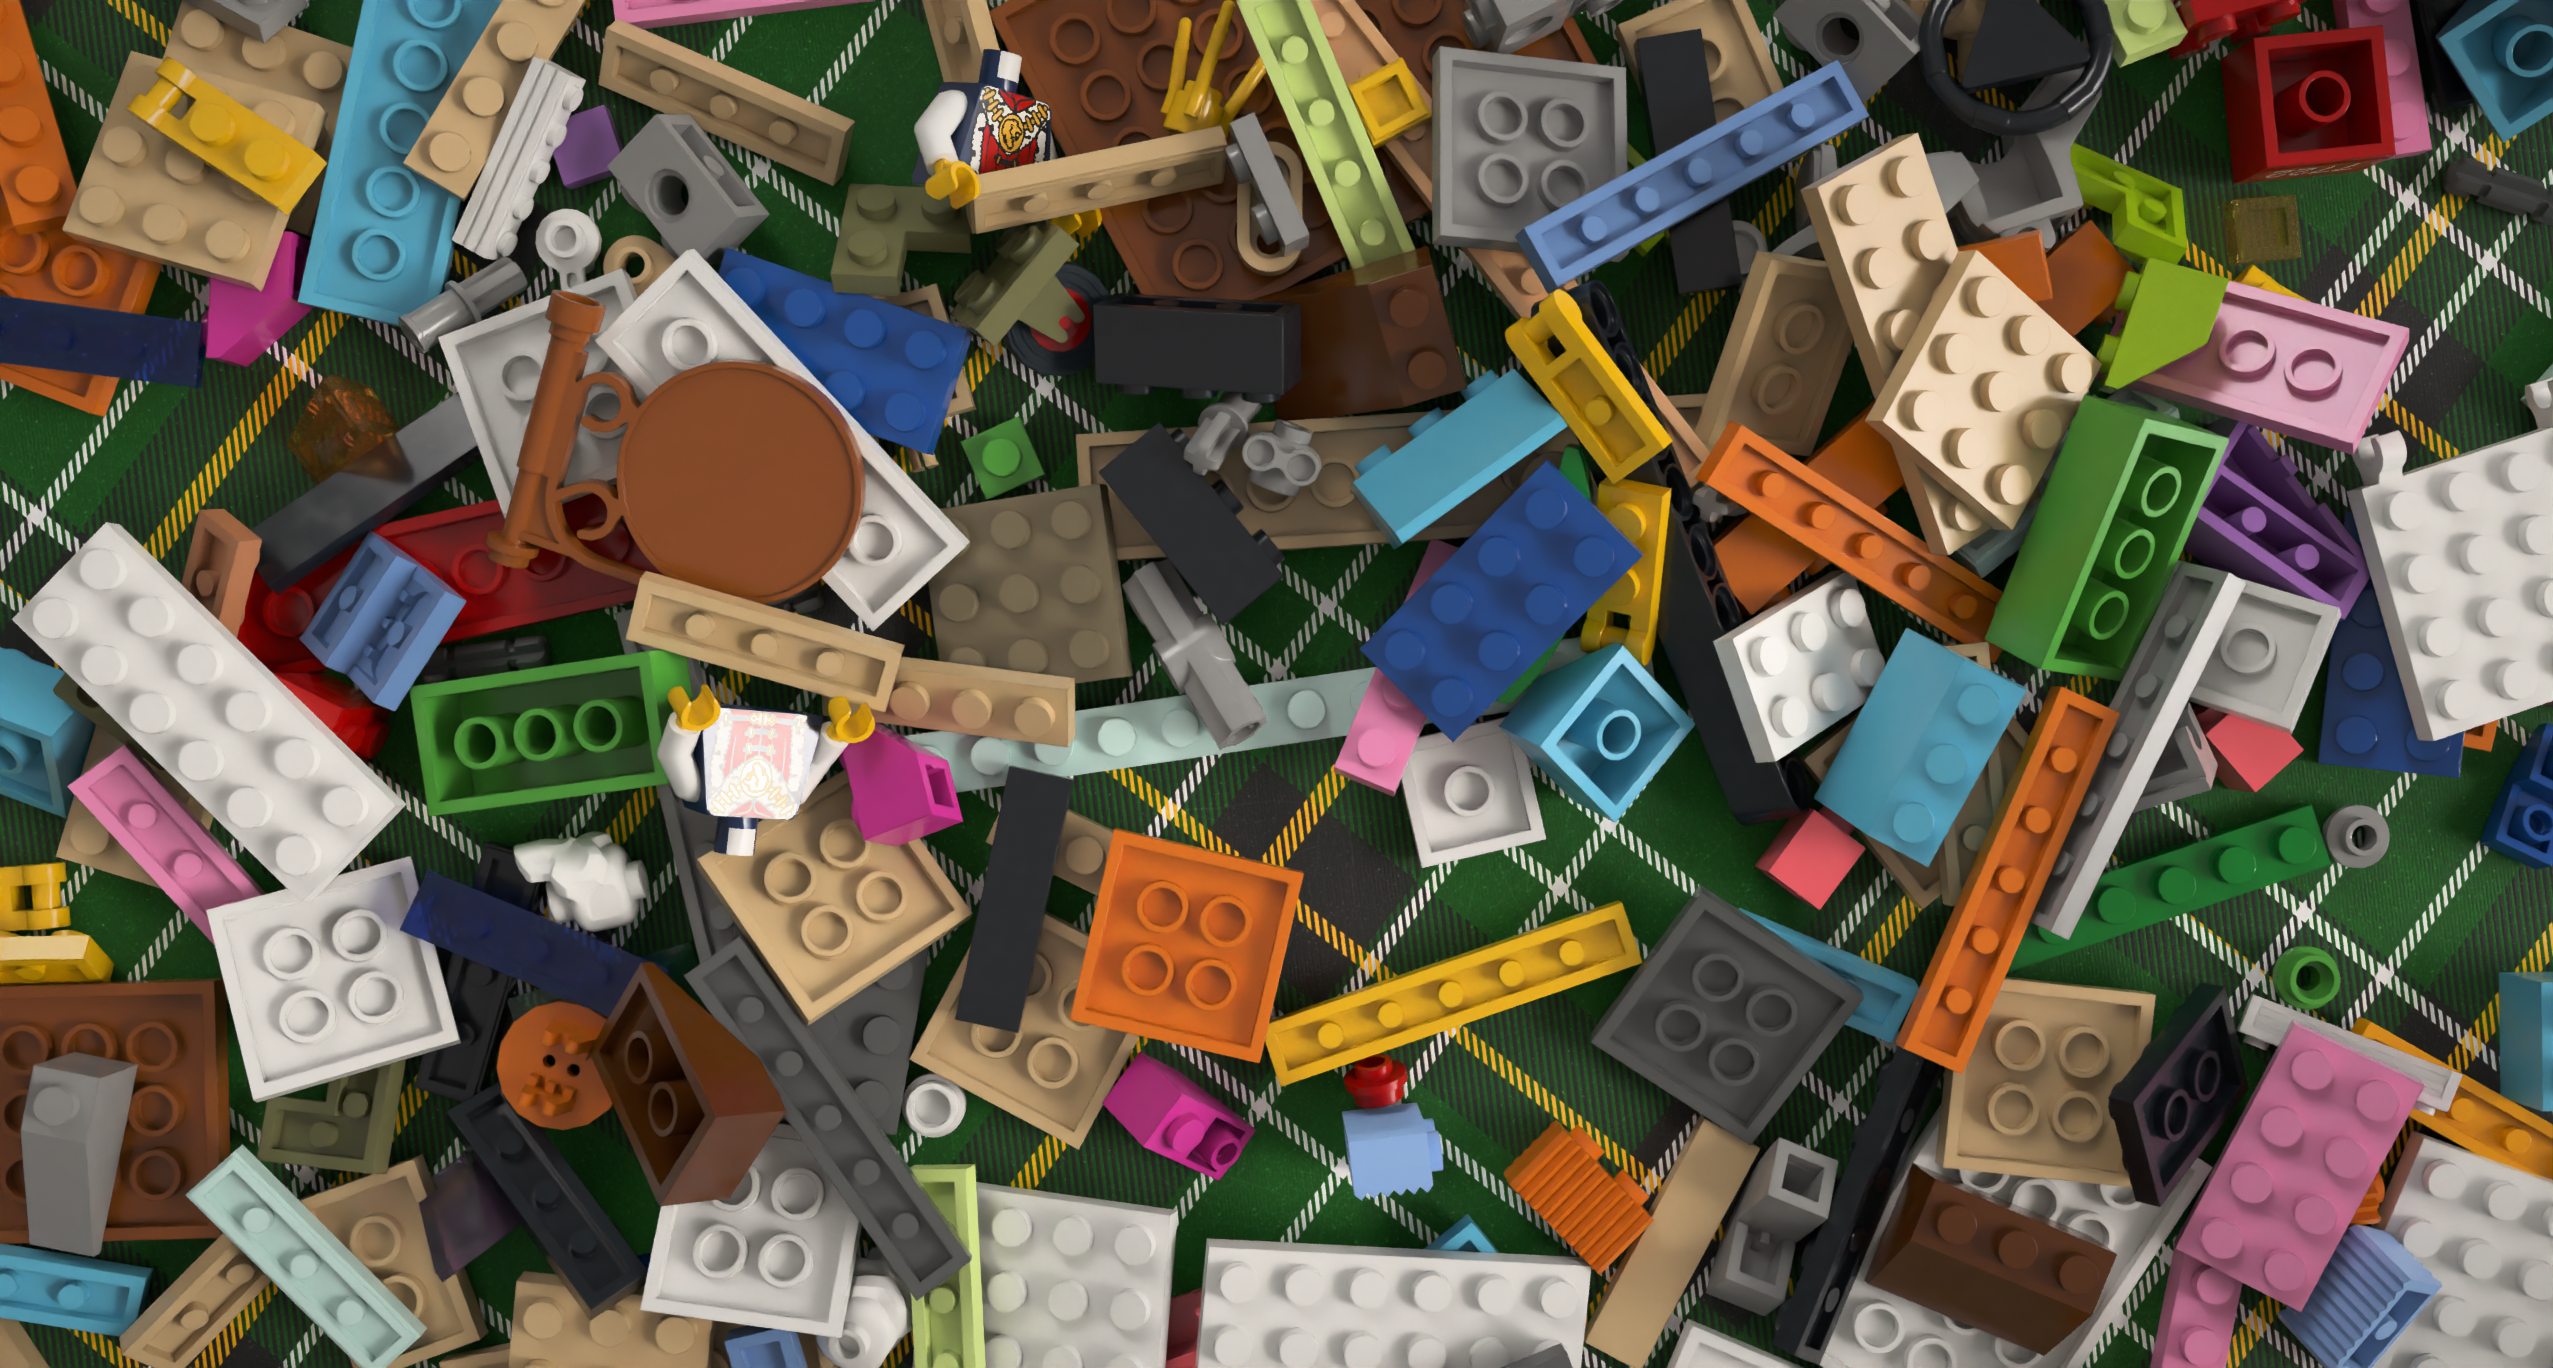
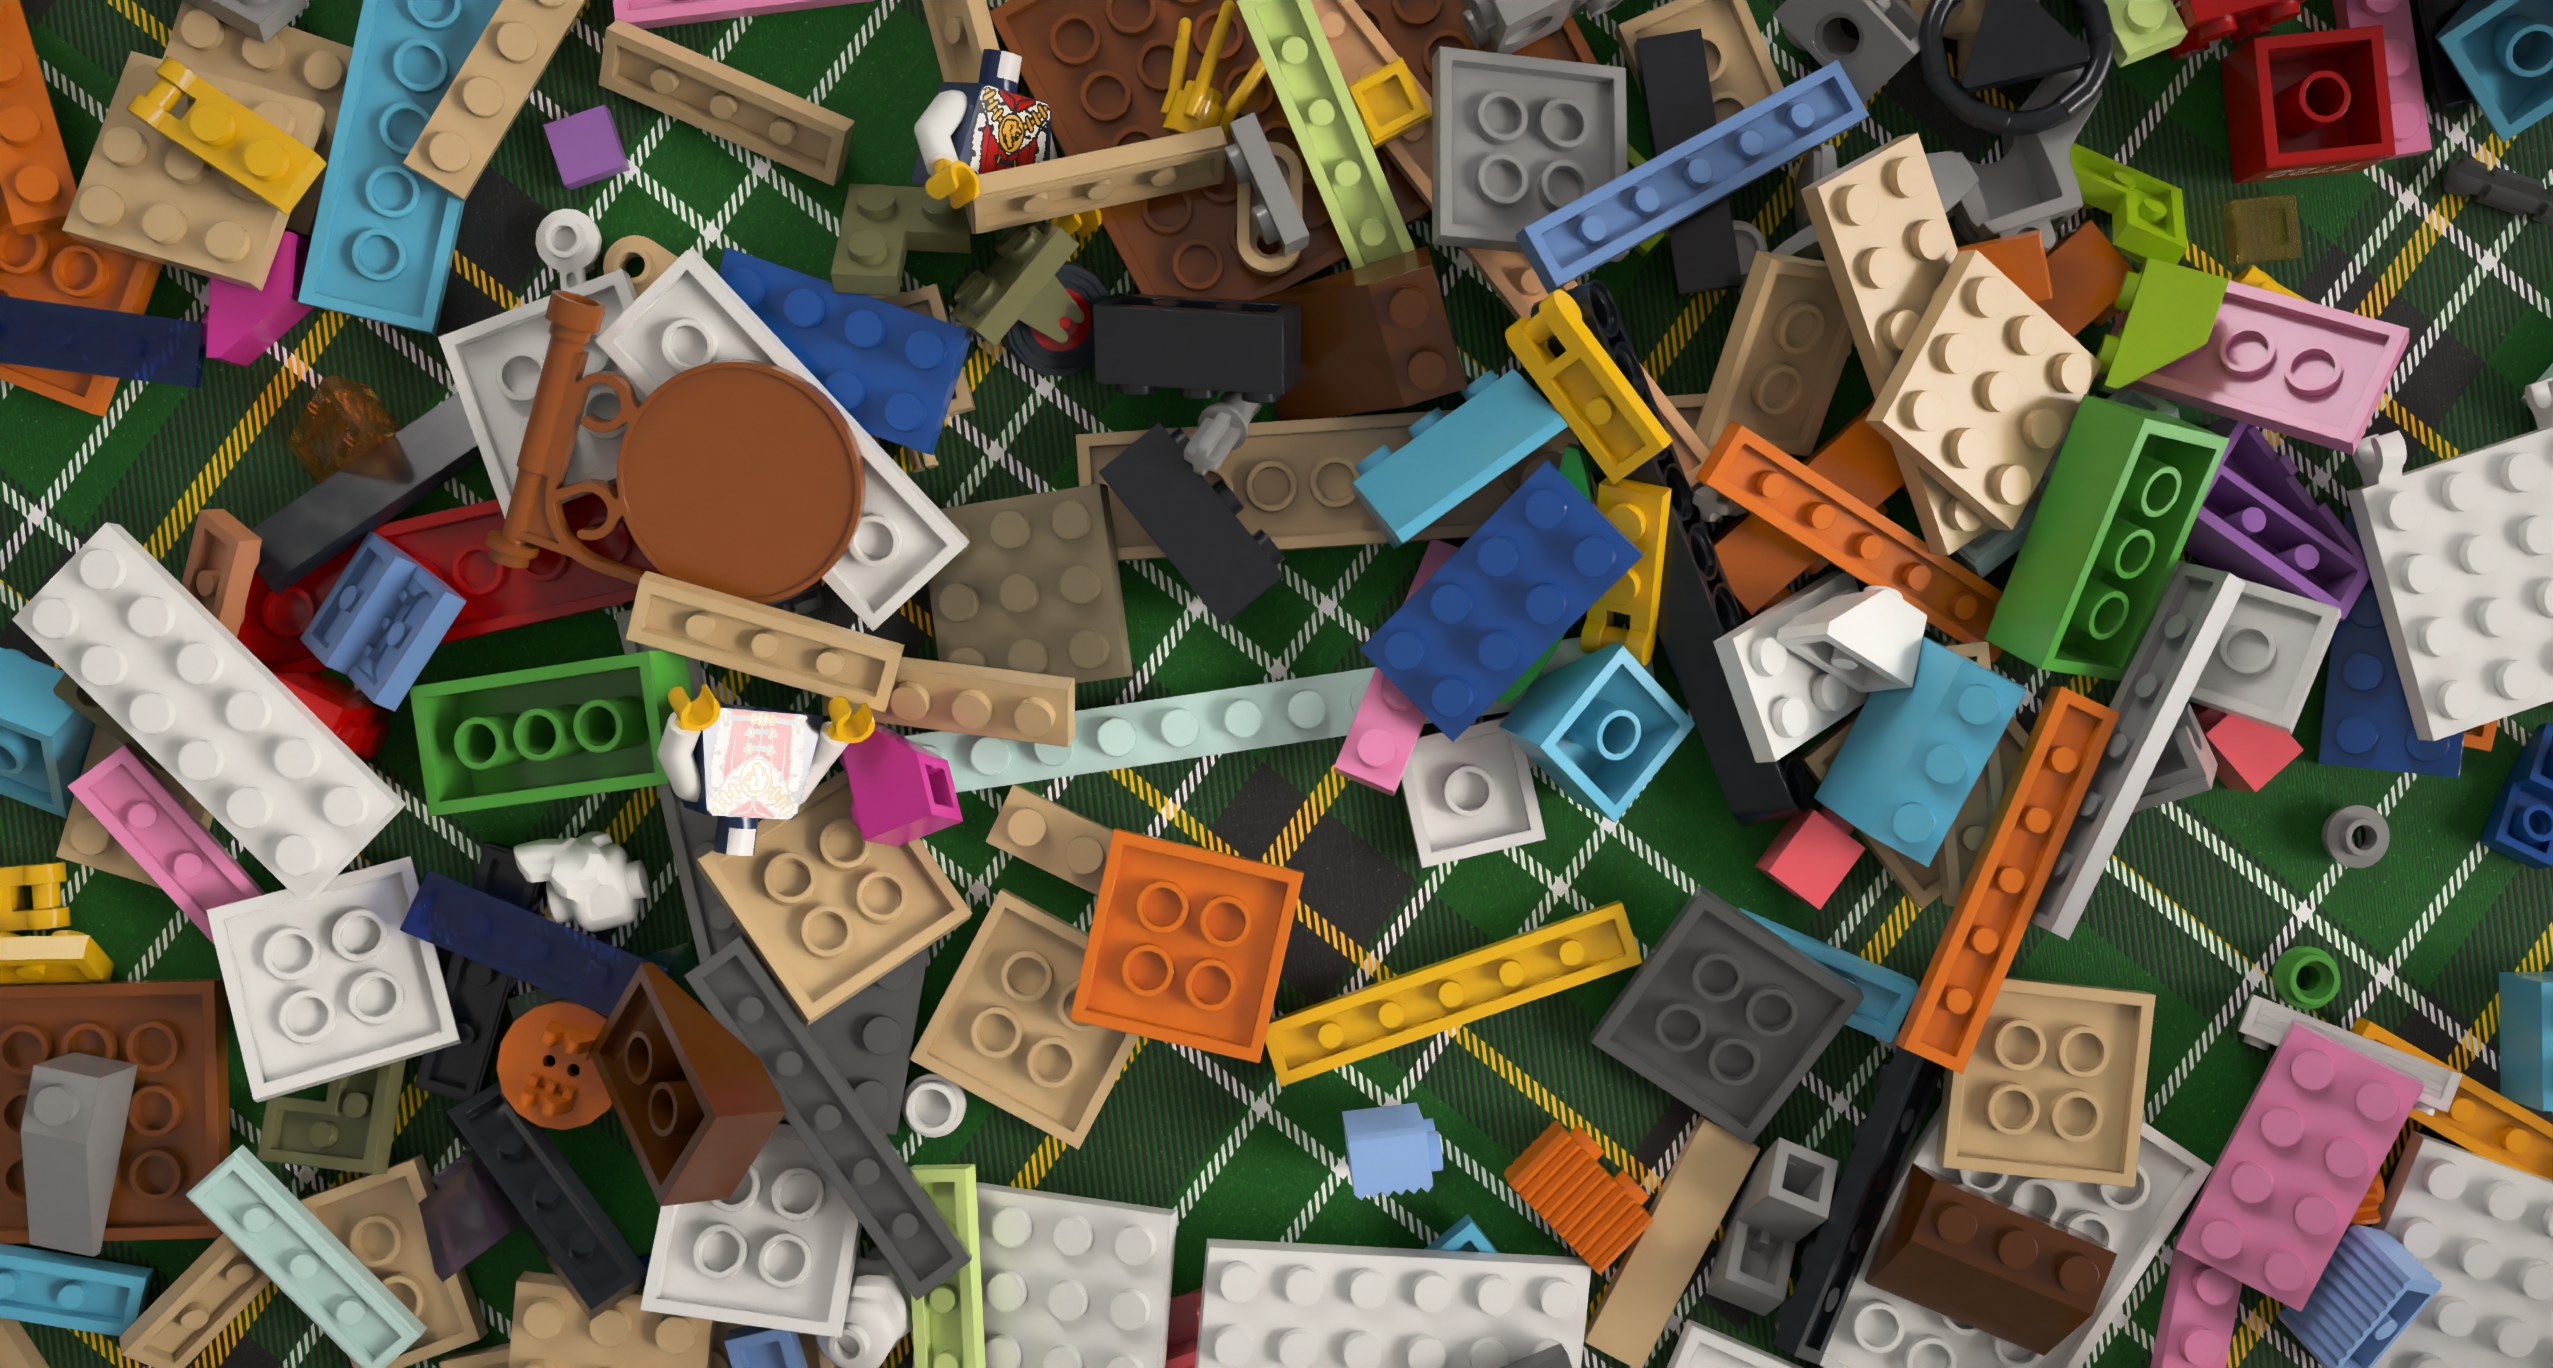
light grey axle [398,257,528,354] -> none
dark grey axle [421,635,551,684] -> none
white piece [452,56,586,260] -> none
light grey brick [607,114,770,265] -> none
black tile [955,765,1074,1033] -> none
bright green plate [961,416,1047,501] -> none
dark pink slope [1102,1052,1256,1181] -> none
light grey piece [1122,559,1267,750] -> none
light grey plate [1242,419,1321,497] -> none
red plate [1344,1054,1408,1108] -> none
green plate [1945,803,2331,973] -> none
black plate [2108,982,2249,1207] -> none
none -> white slope [1776,585,1927,693]

